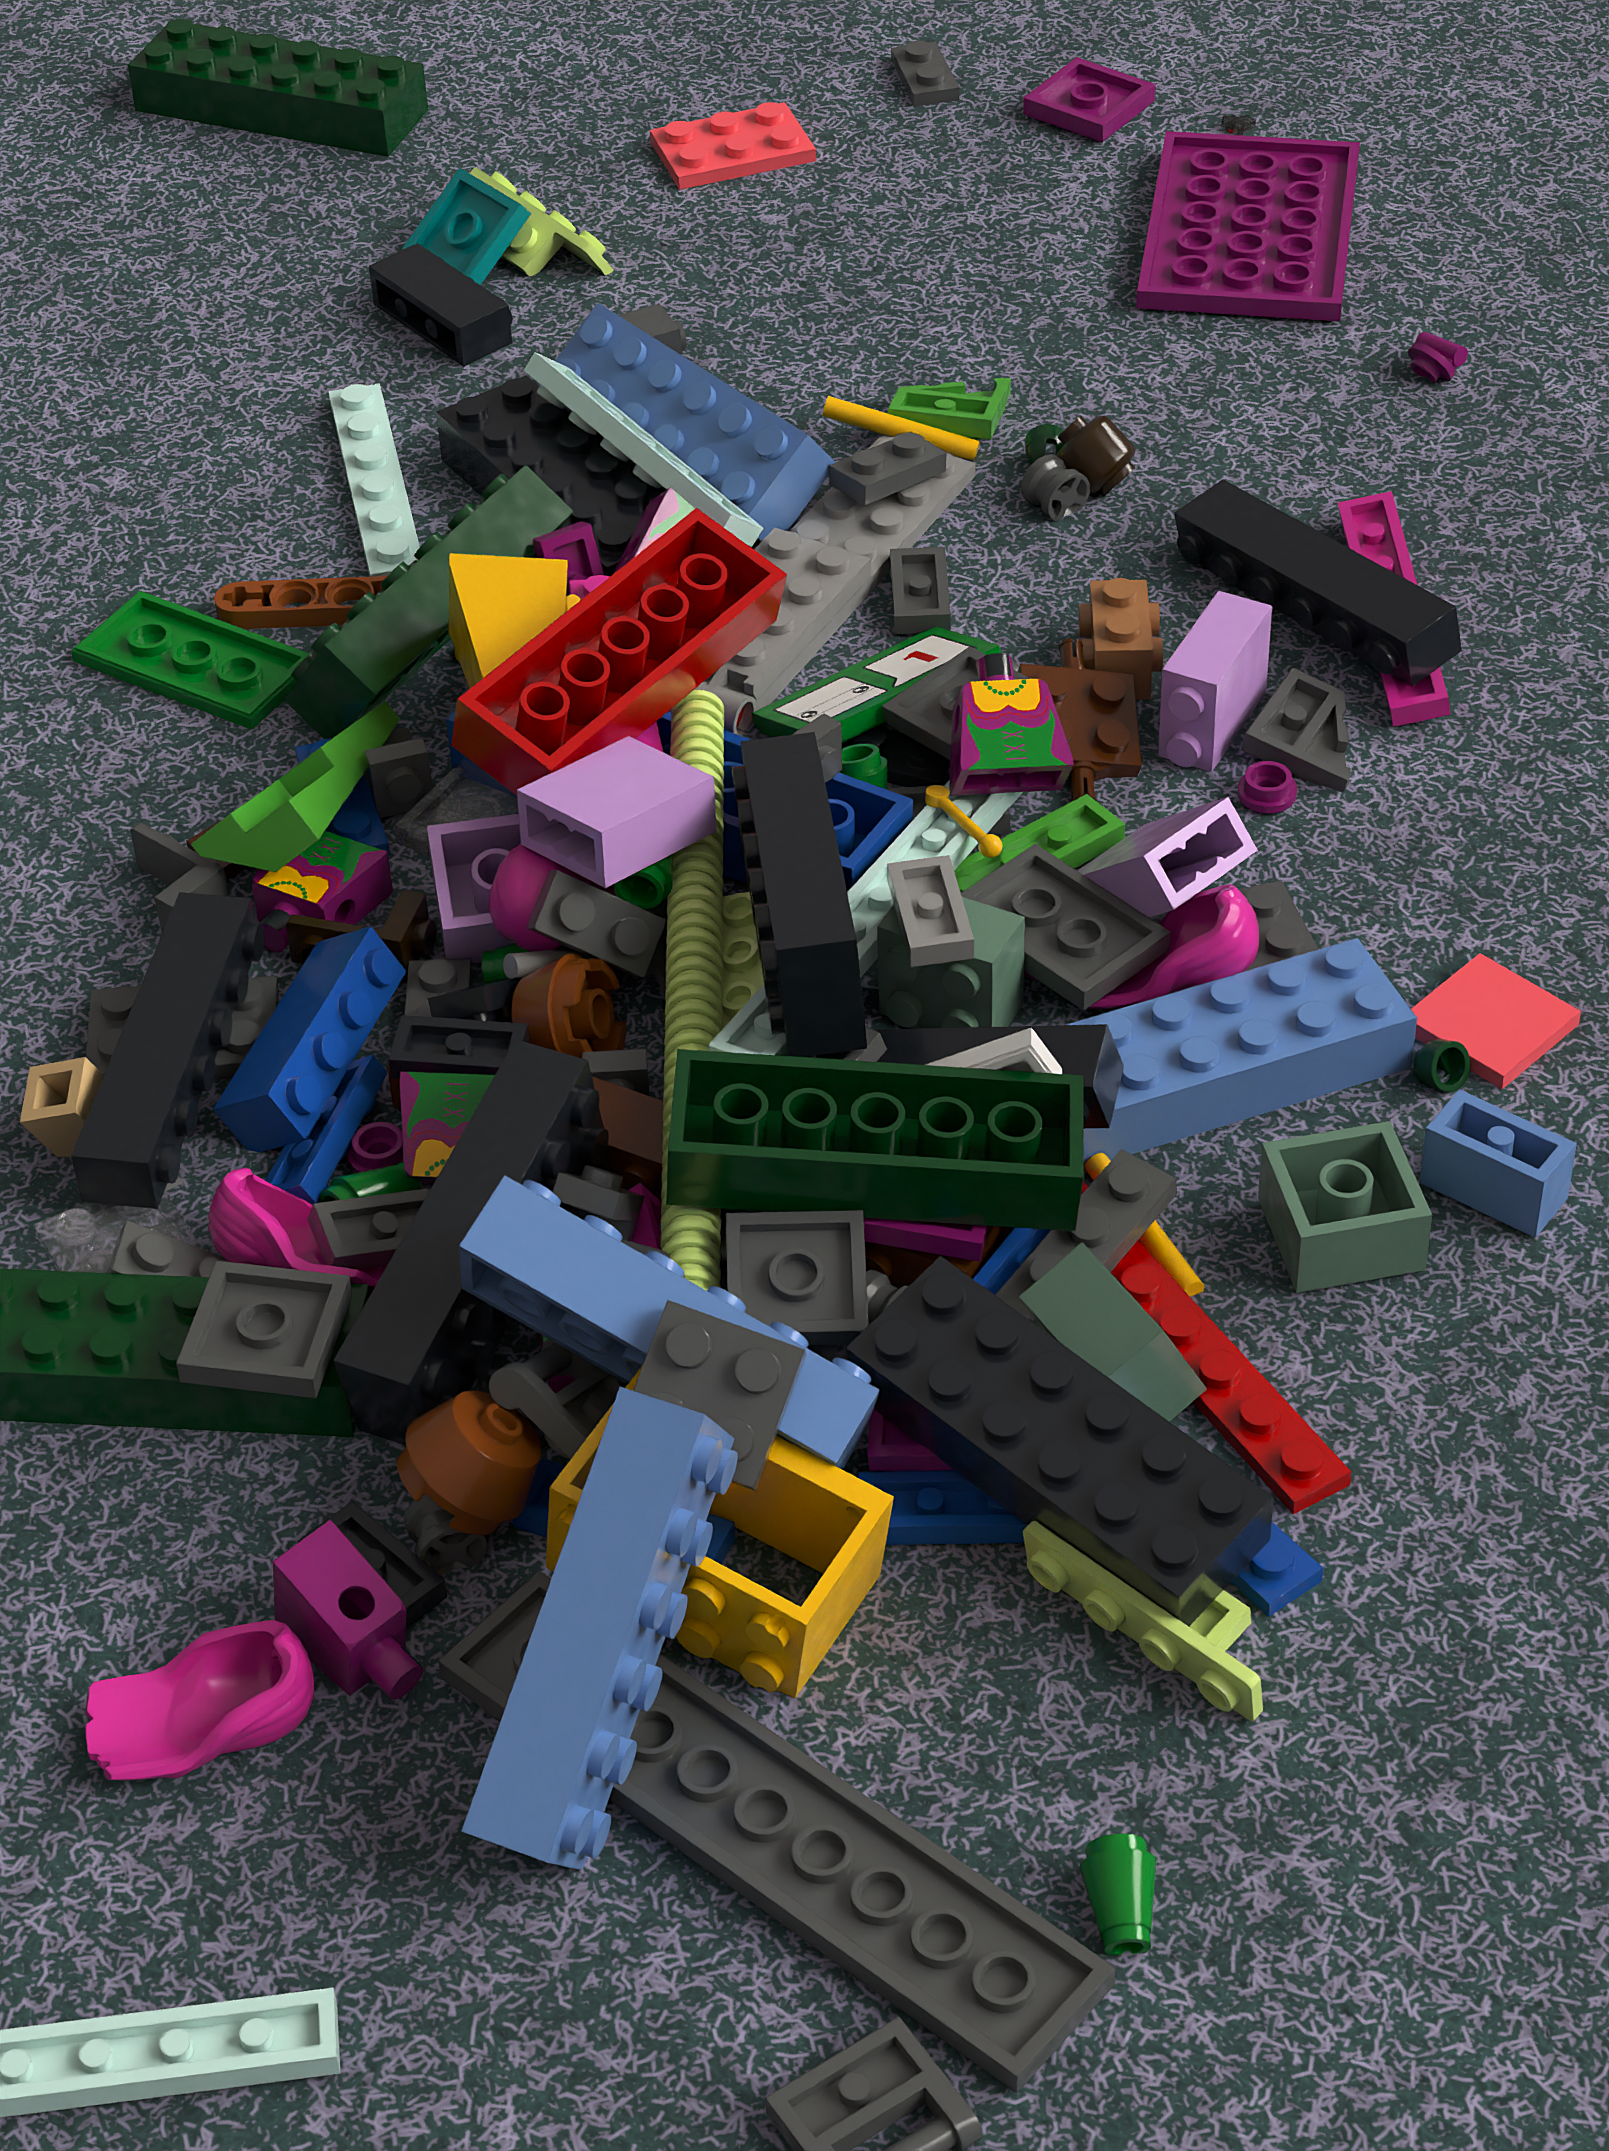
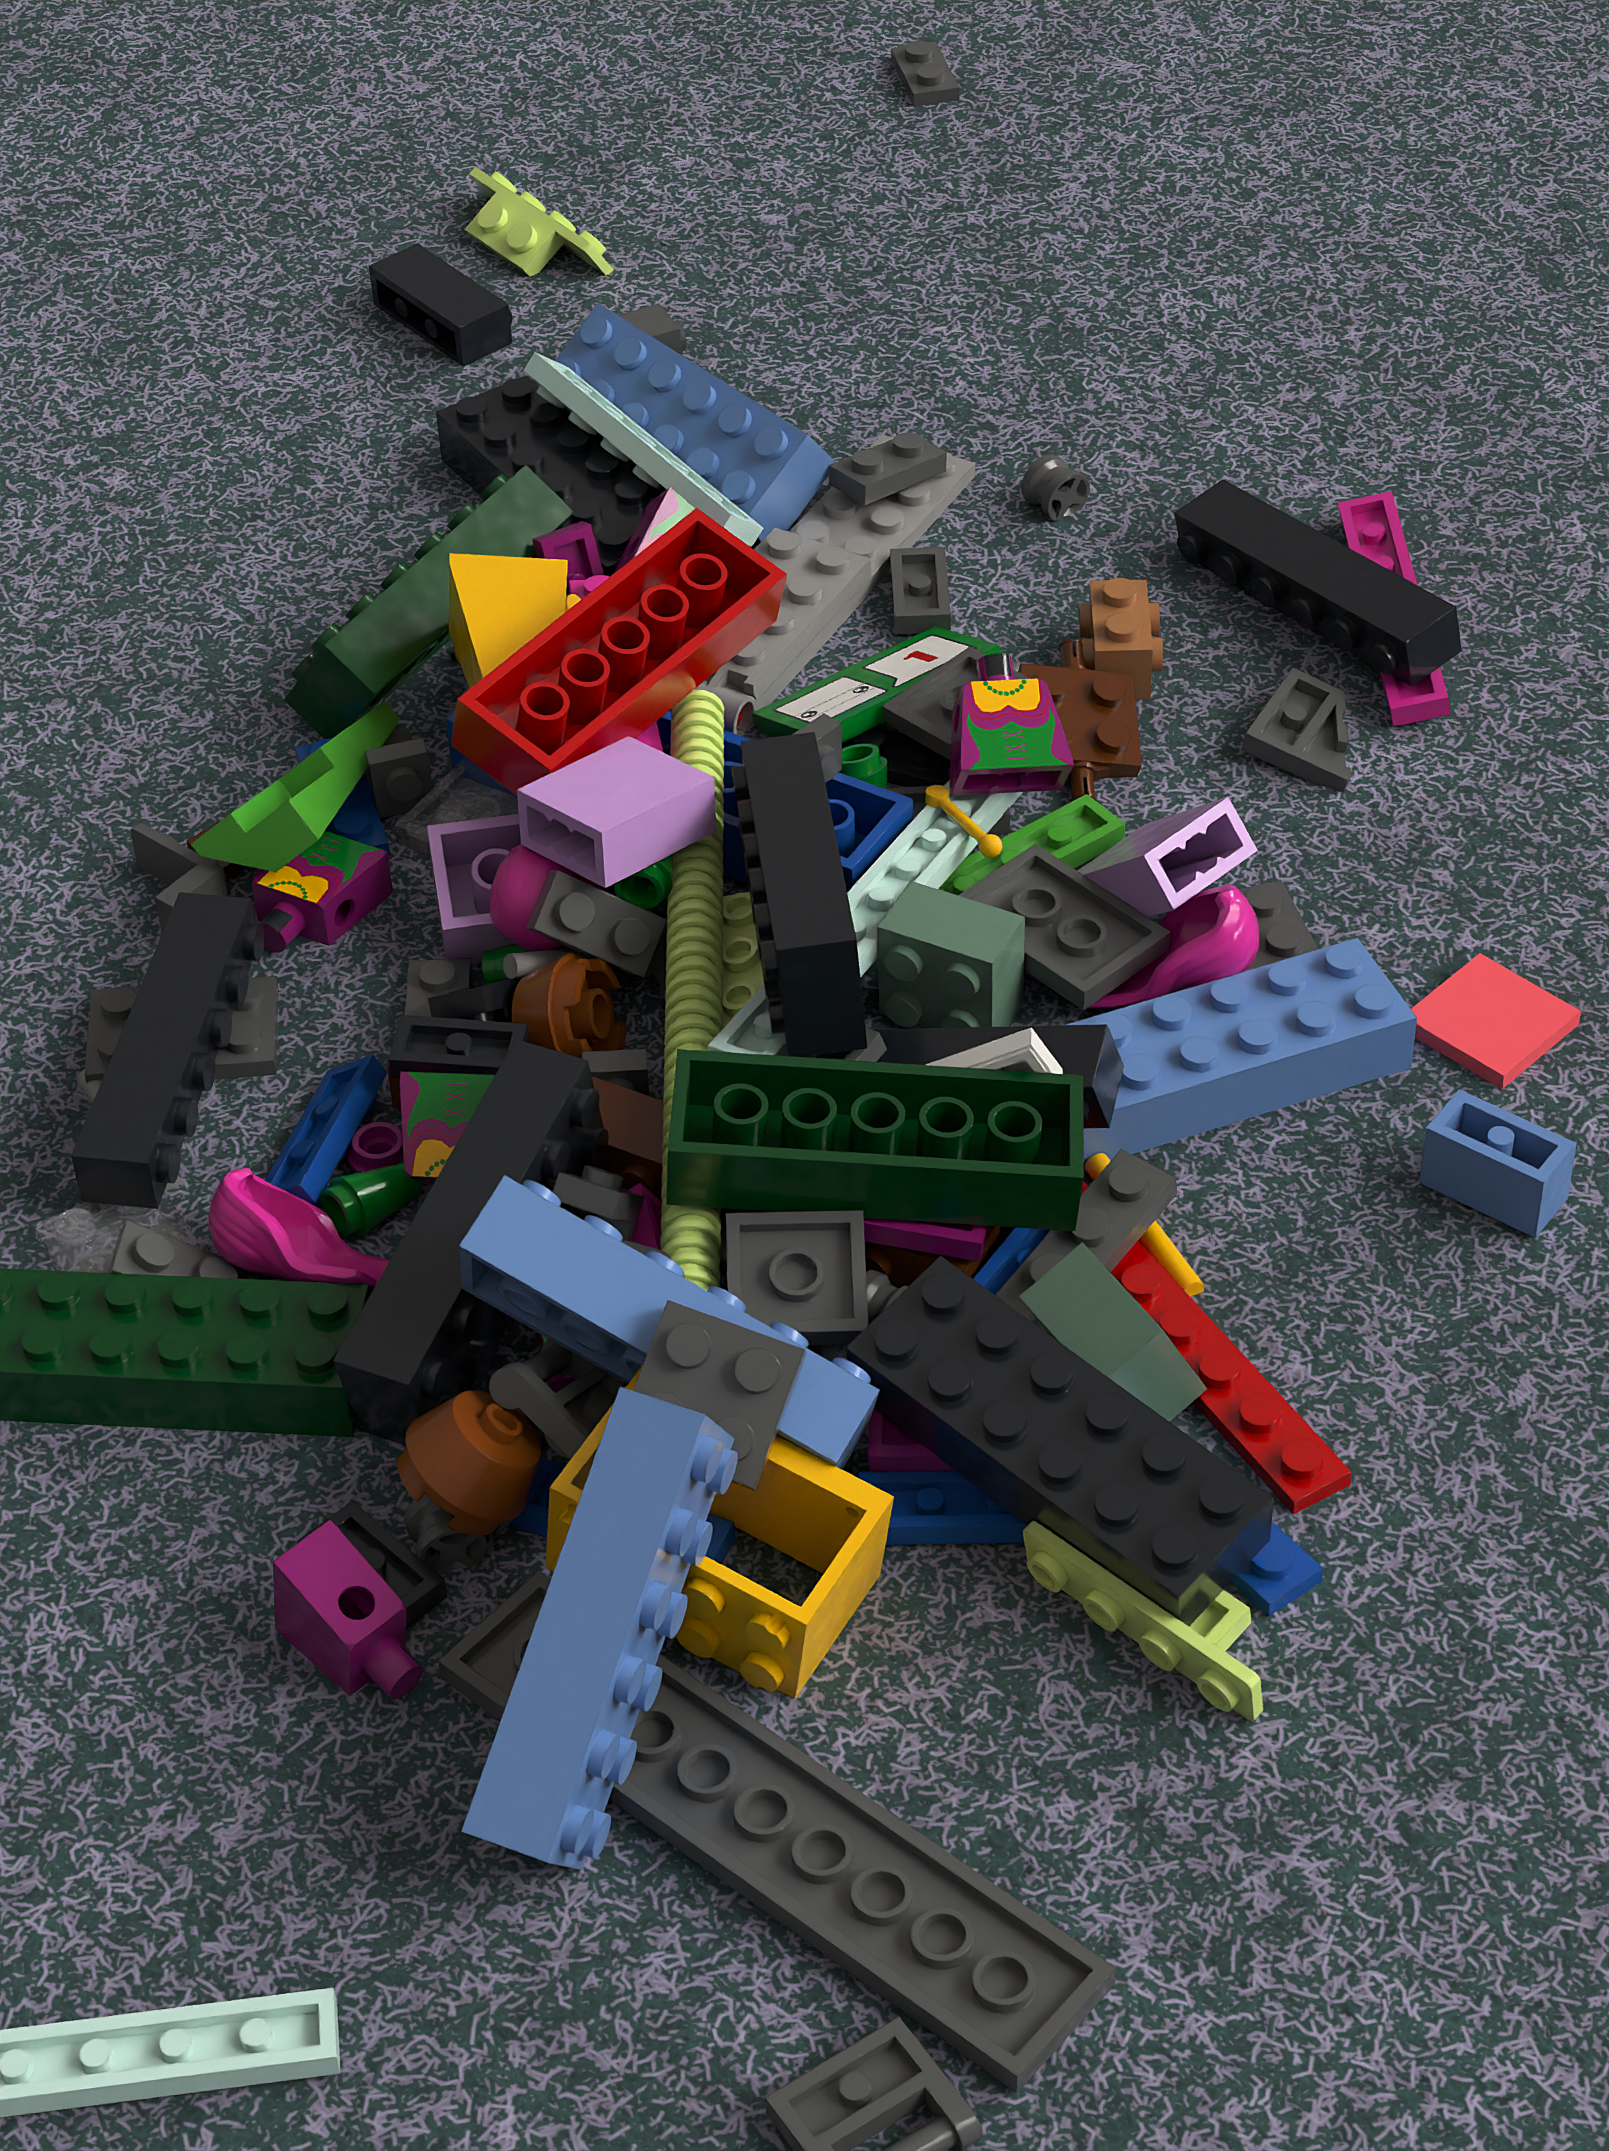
tan brick [20,1057,104,1157] -> none
green tile [71,591,310,730] -> none
dark pink hair [85,1620,314,1781] -> none
dark green brick [128,19,428,157] -> none
dark grey plate [176,1261,353,1398] -> none
blue brick [213,926,406,1153] -> none
dark orange beam [214,576,387,629] -> none
dark brown bracket [286,890,437,982] -> none
dark grey plate [307,1188,431,1269] -> none
light aqua plate [328,384,420,577] -> none
teal plate [402,167,531,285] -> none
coral plate [650,102,816,190] -> none
yellow bar [822,396,980,461] -> none
light grey plate [887,855,974,967] -> none
bright green wing [888,378,1011,440] -> none
magenta plate [1023,57,1155,142] -> none
dark green hinge [1024,424,1064,464] -> none
dark brown head [1057,415,1136,497] -> none
green cone [1079,1833,1156,1956] -> none
magenta plate [1136,131,1360,321] -> none
lavender brick [1158,591,1272,772] -> none
clear smoke piece [1221,114,1256,135] -> none
magenta plate [1237,761,1297,813] -> none
sand green brick [1258,1121,1432,1293] -> none
magenta plate [1408,332,1468,383] -> none
dark green hinge [1413,1039,1470,1092] -> none

